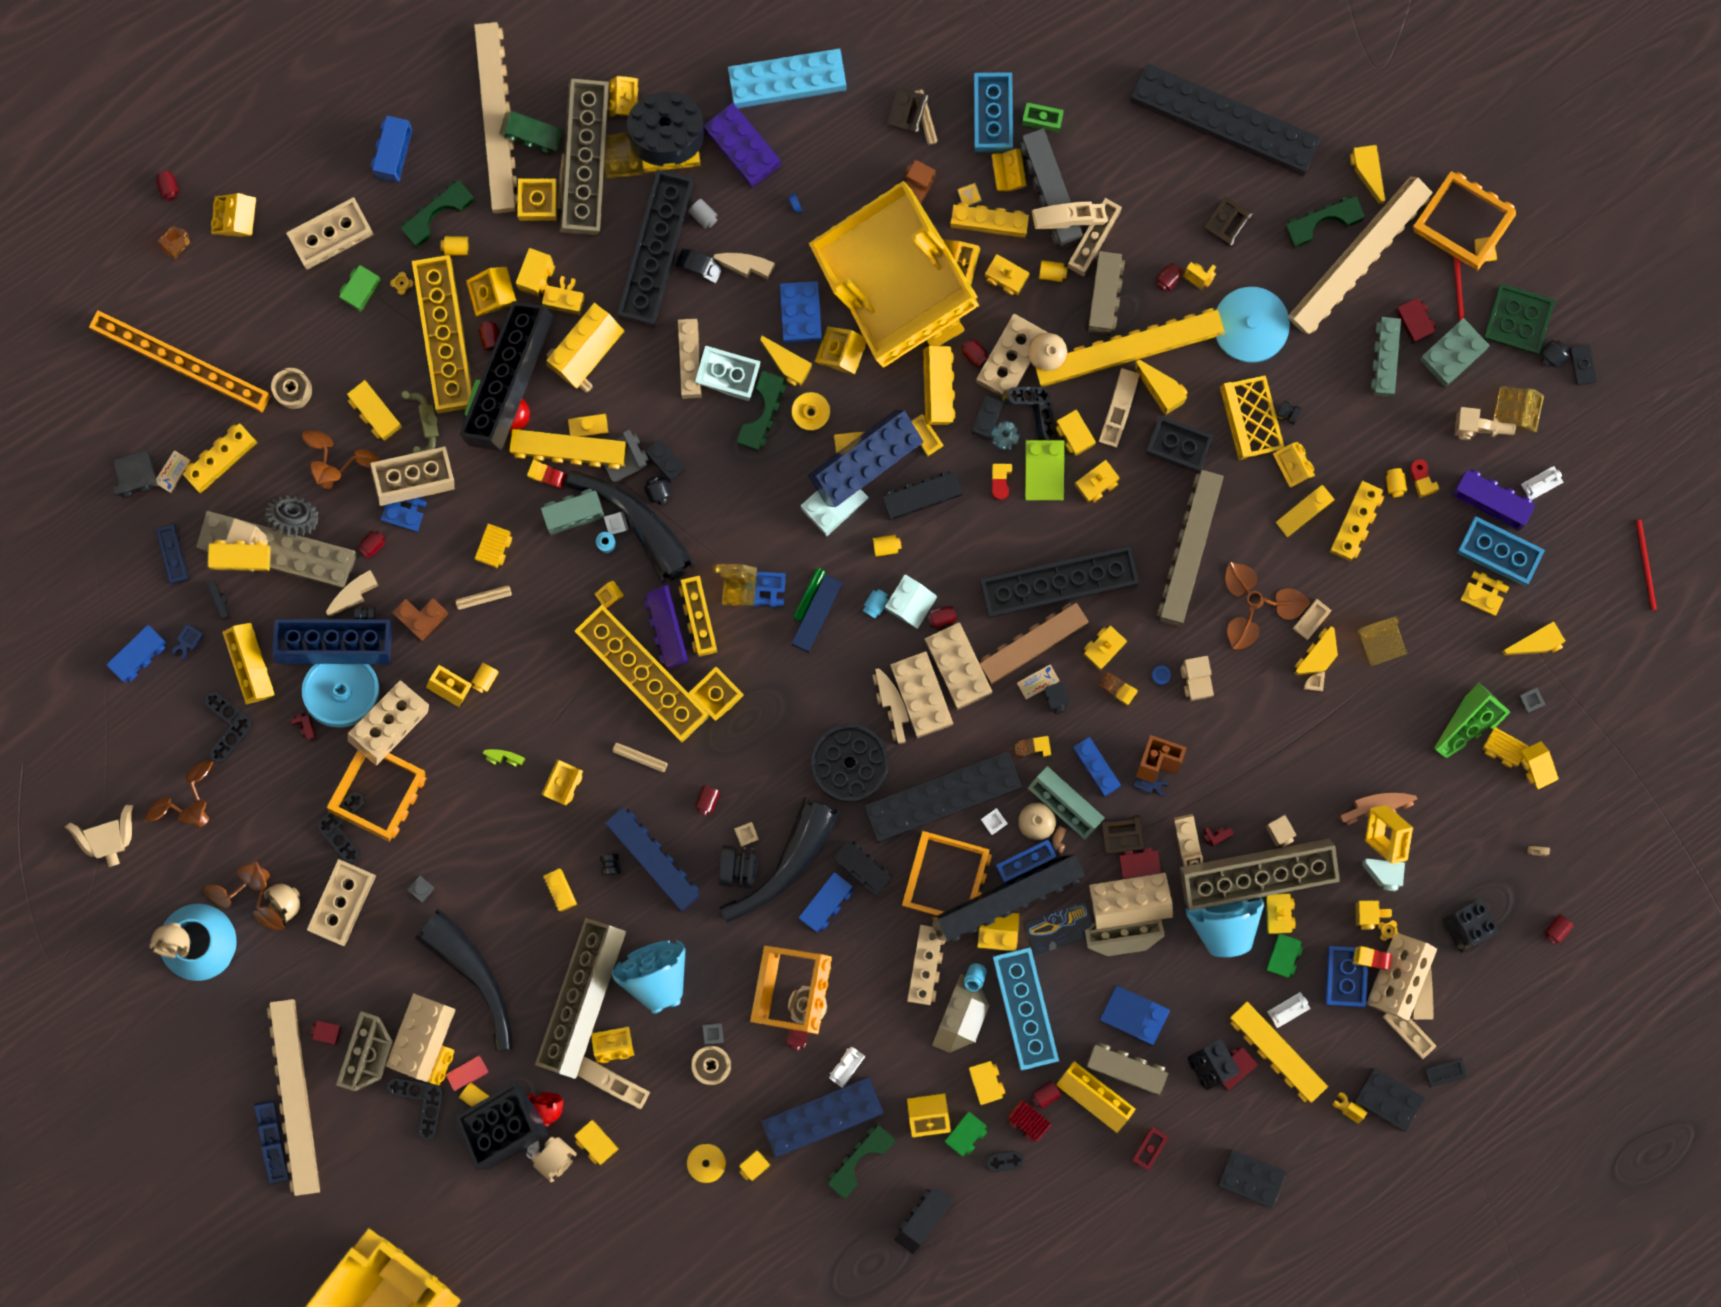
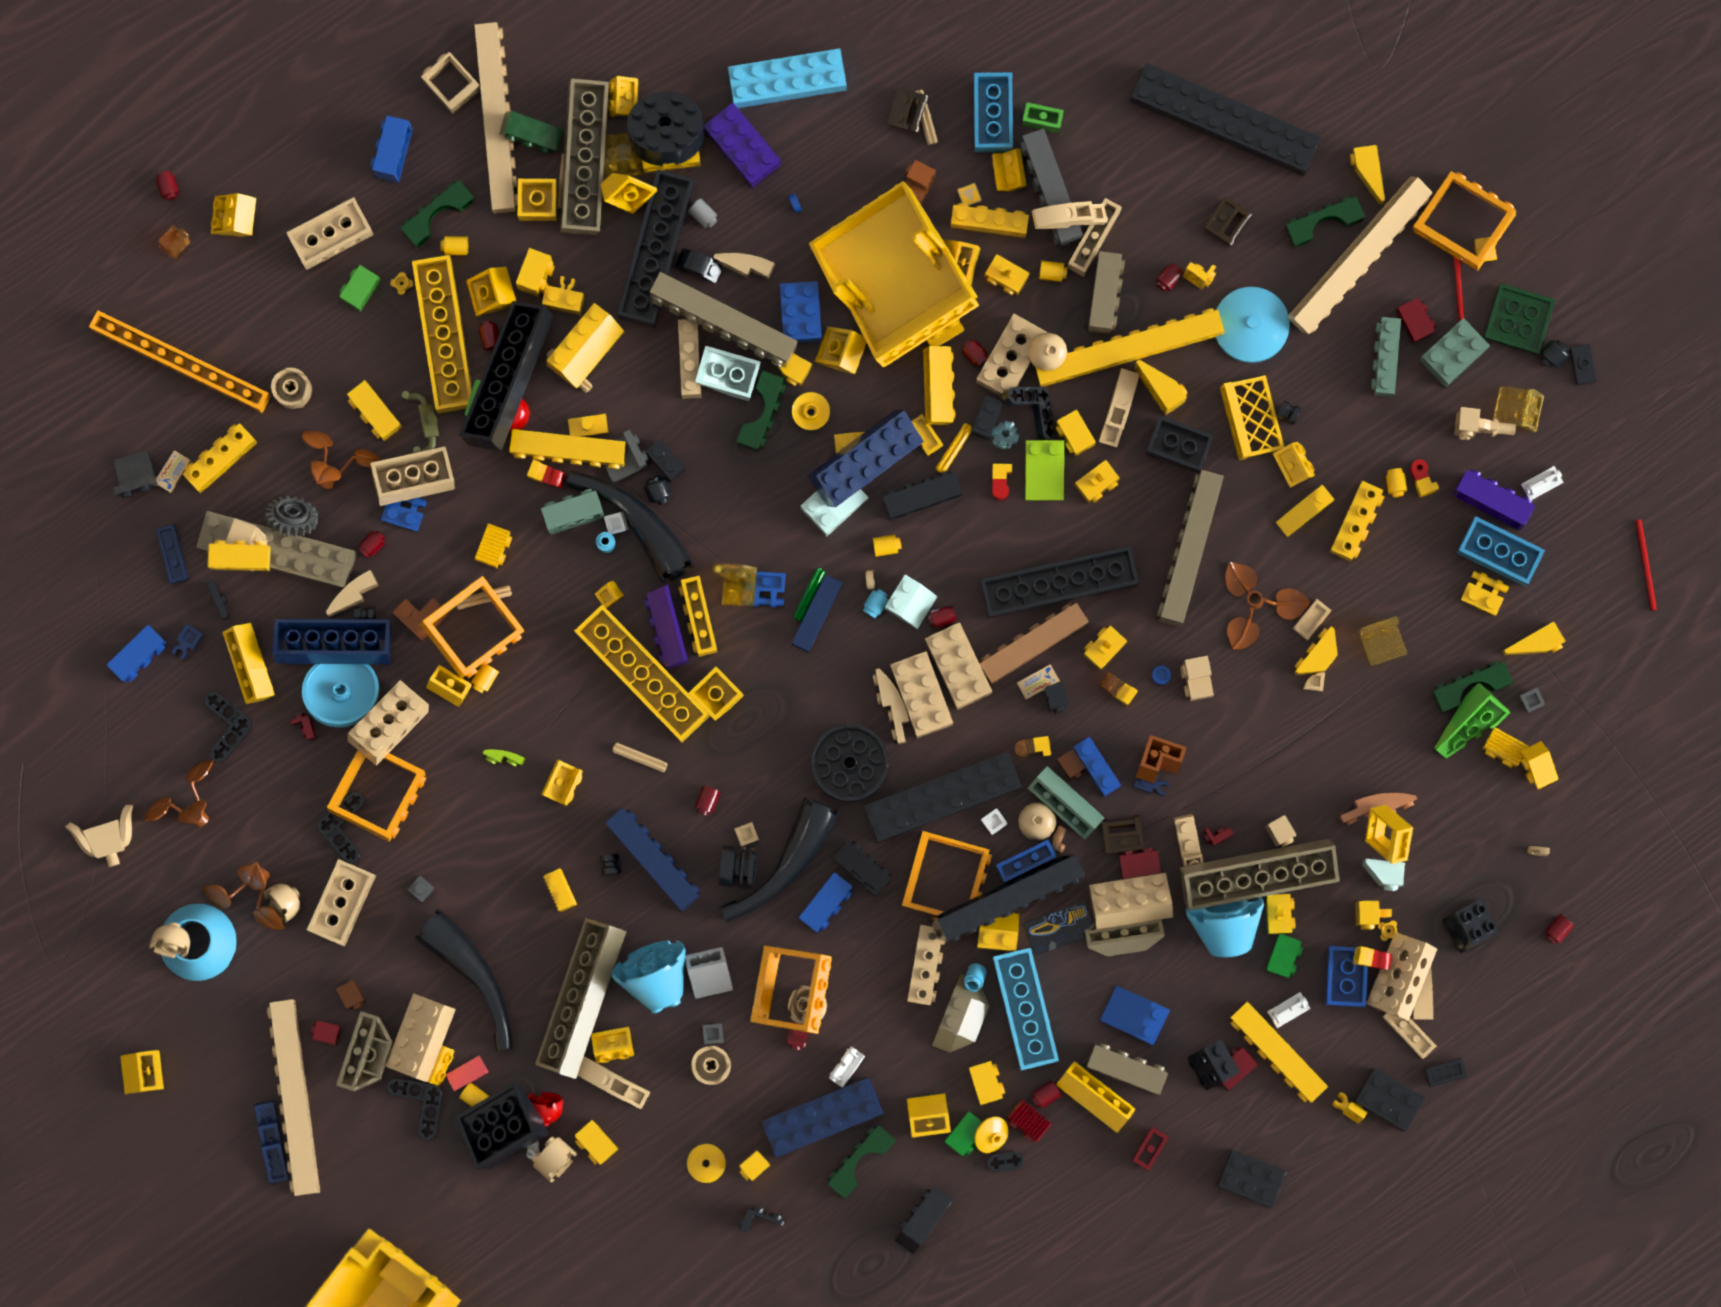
none -> yellow slope [120,1050,164,1094]
none -> reddish brown brick [336,980,366,1011]
none -> light orange window [420,576,524,679]
none -> tan window [421,52,481,114]
none -> yellow slope [600,173,657,213]
none -> dark tan brick [650,272,798,368]
none -> light grey brick [685,947,733,999]
none -> black bracket [738,1205,785,1233]
none -> tan tile [866,570,875,589]
none -> yellow axle [936,423,973,473]
none -> yellow dish [974,1117,1009,1153]
none -> reddish brown brick [1056,749,1086,780]
none -> dark green arch [1432,660,1514,714]

